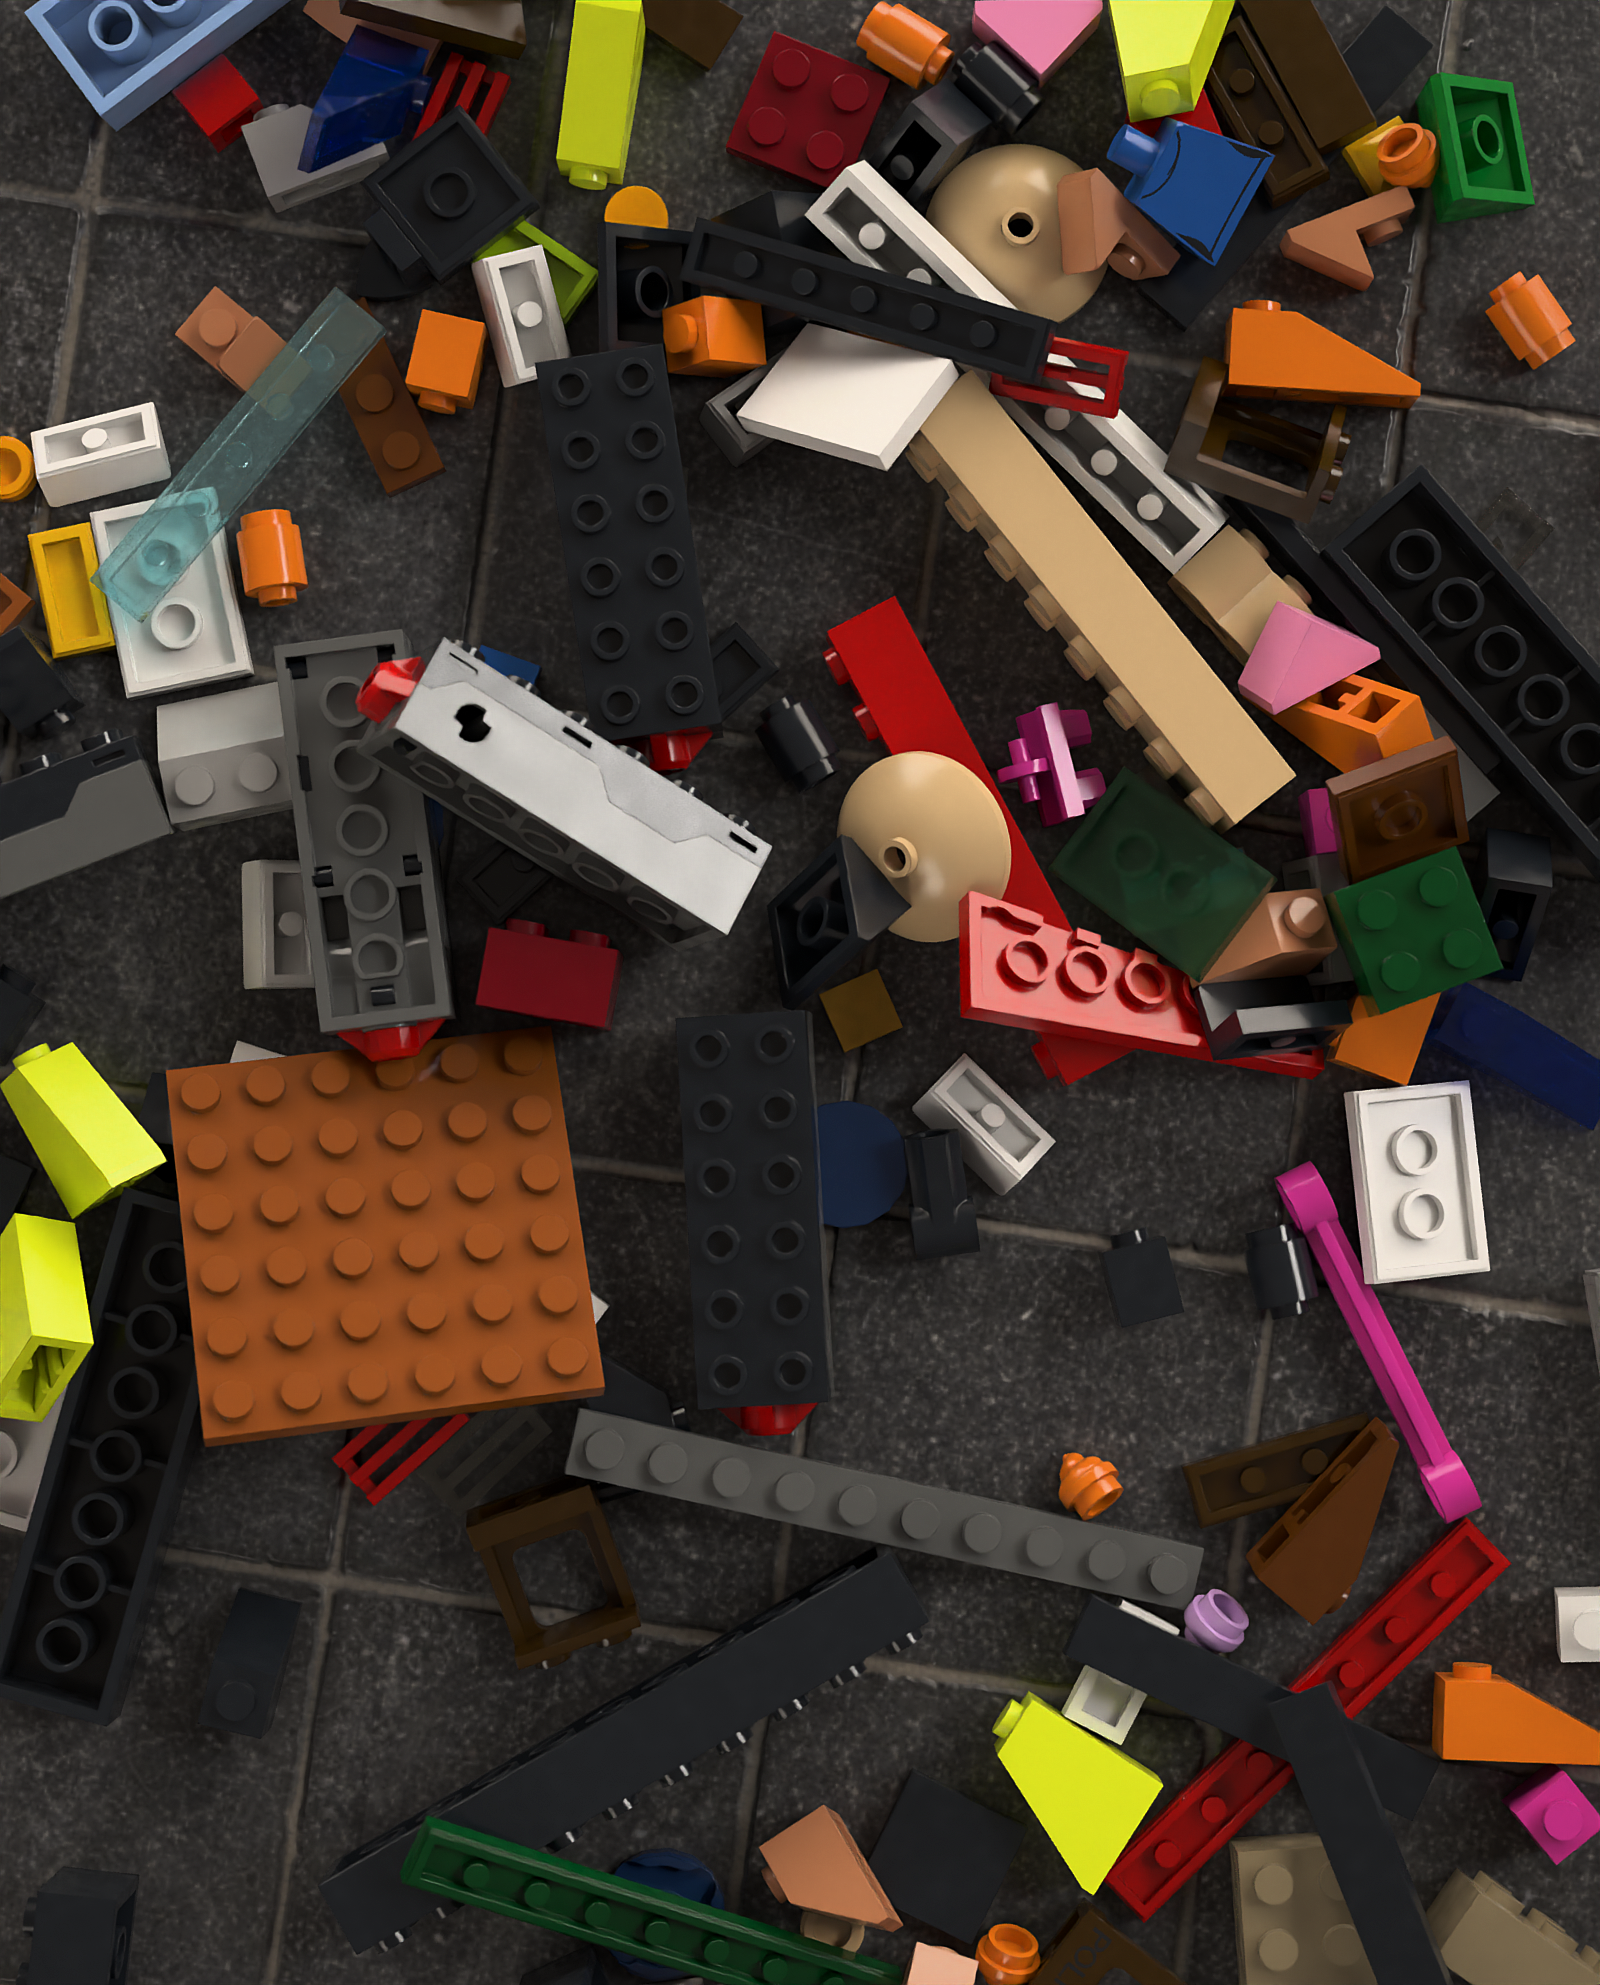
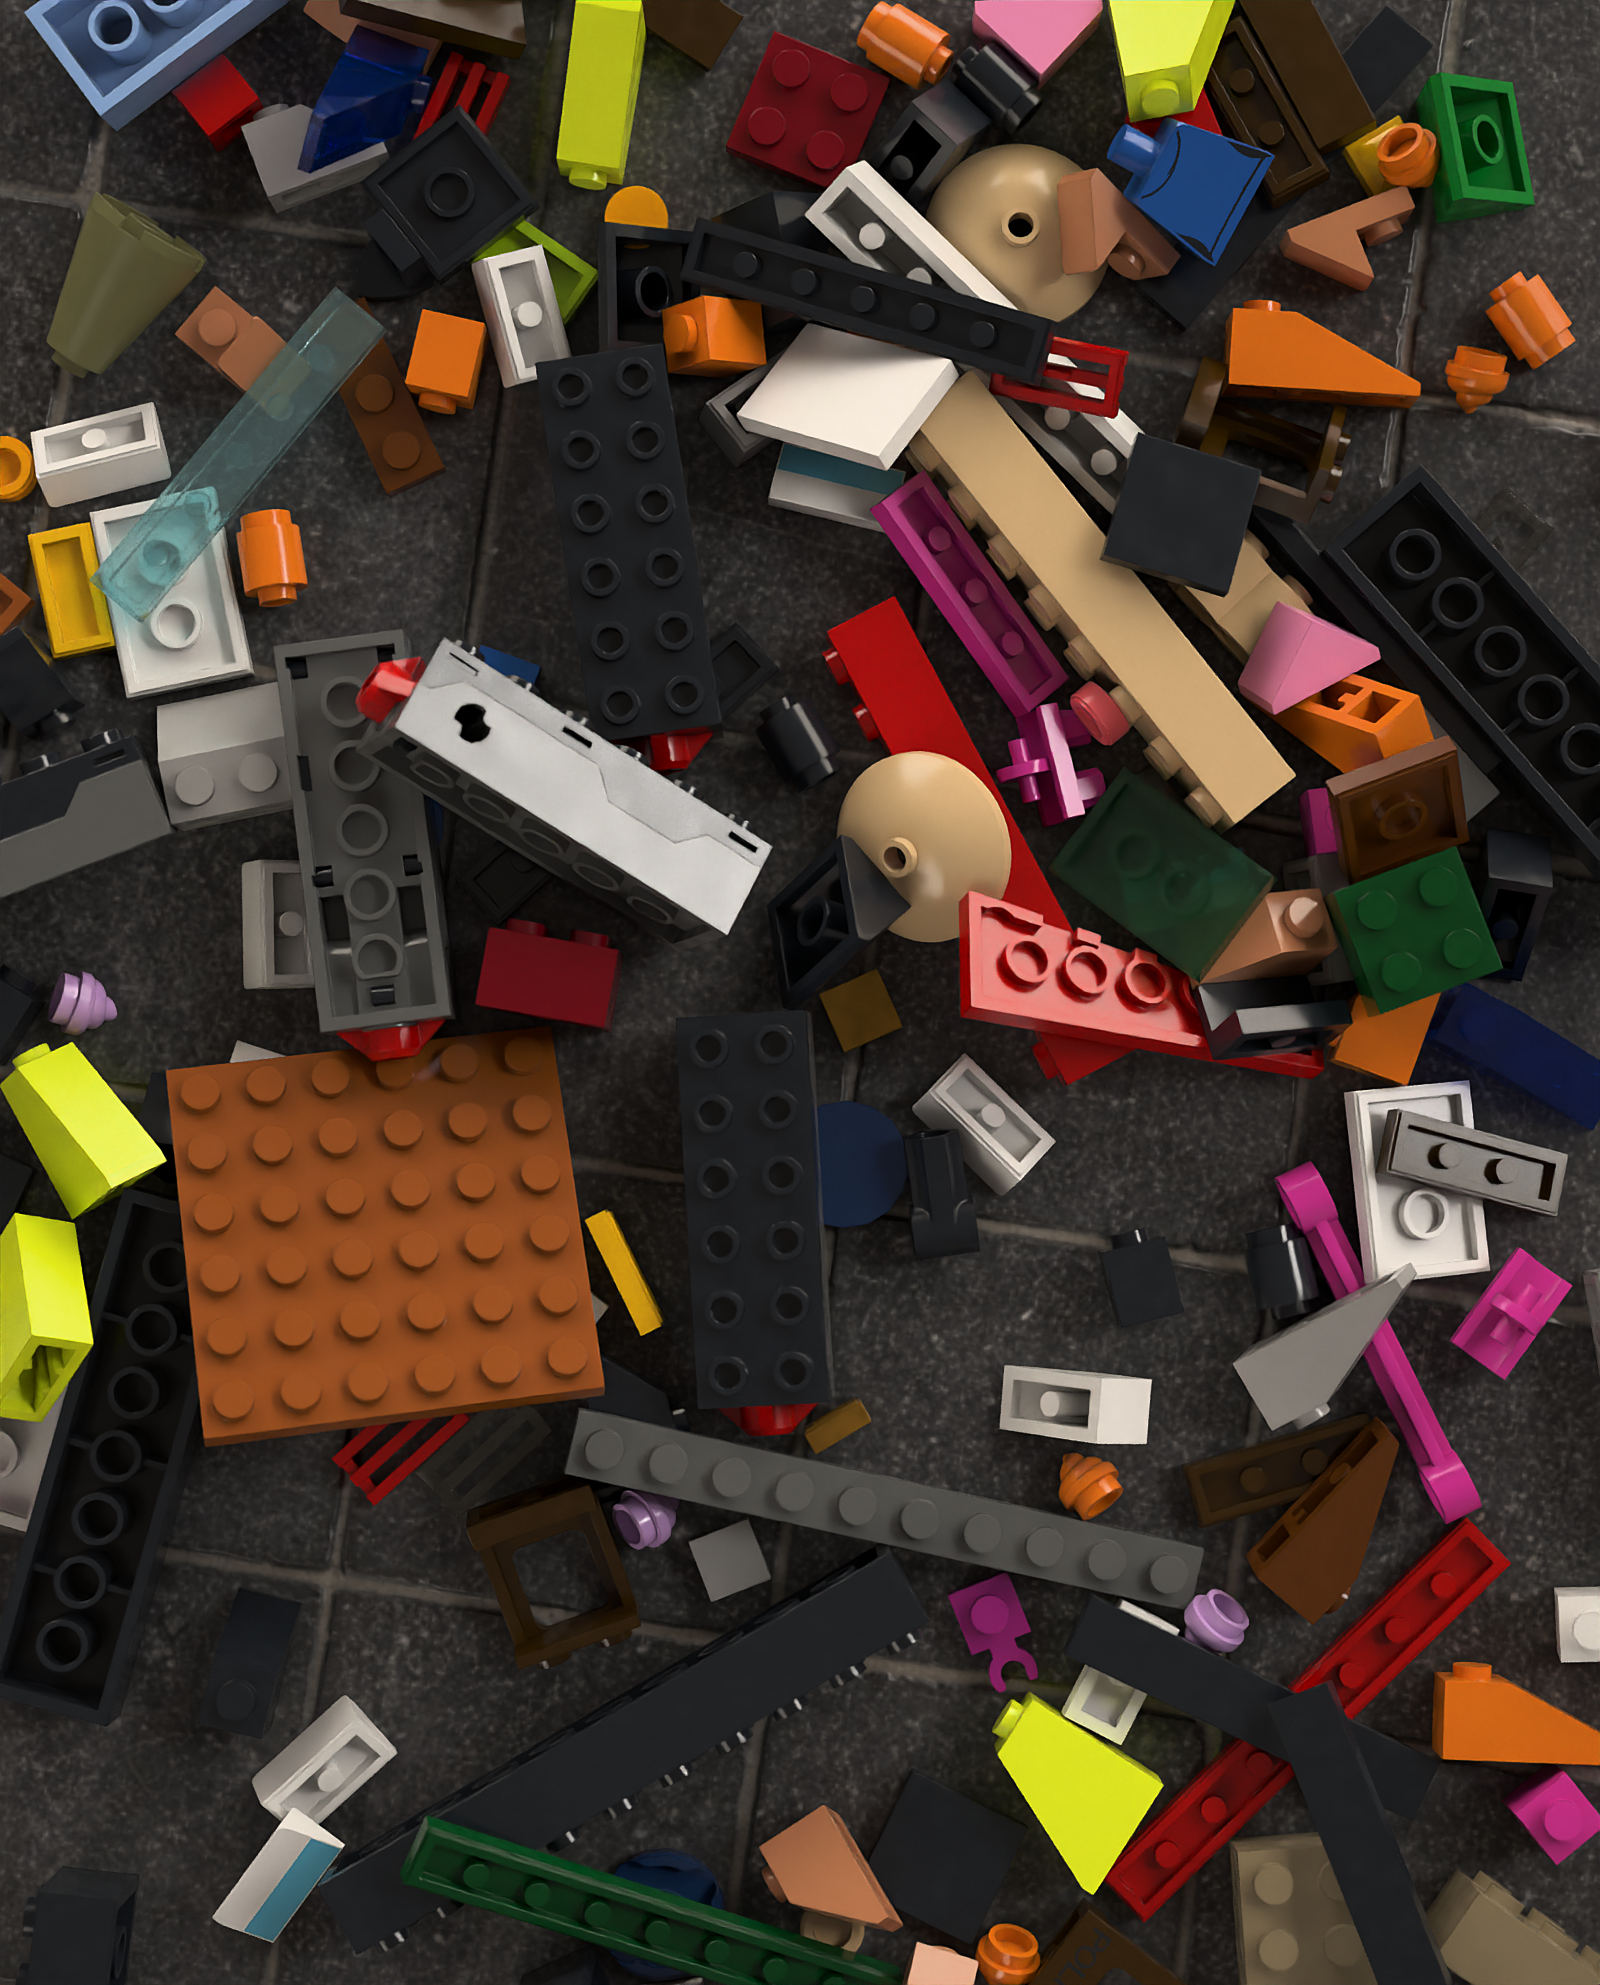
none -> olive cone [46,192,207,378]
none -> lavender plate [48,971,117,1036]
none -> slope [212,1806,345,1943]
none -> white slope [252,1695,397,1825]
none -> yellow tile [585,1209,665,1336]
none -> lavender plate [612,1488,680,1550]
none -> light grey tile [688,1517,771,1602]
none -> slope [768,442,906,533]
none -> pearl gold tile [804,1397,872,1454]
none -> dark pink plate [869,470,1070,718]
none -> magenta plate [947,1570,1038,1693]
none -> white slope [999,1365,1152,1444]
none -> coral tile [1070,681,1130,746]
none -> black tile [1100,432,1262,598]
none -> light grey slope [1233,1262,1417,1431]
none -> tile [1376,1109,1568,1217]
none -> orange plate [1445,346,1510,414]
none -> dark pink hips [1449,1247,1572,1380]

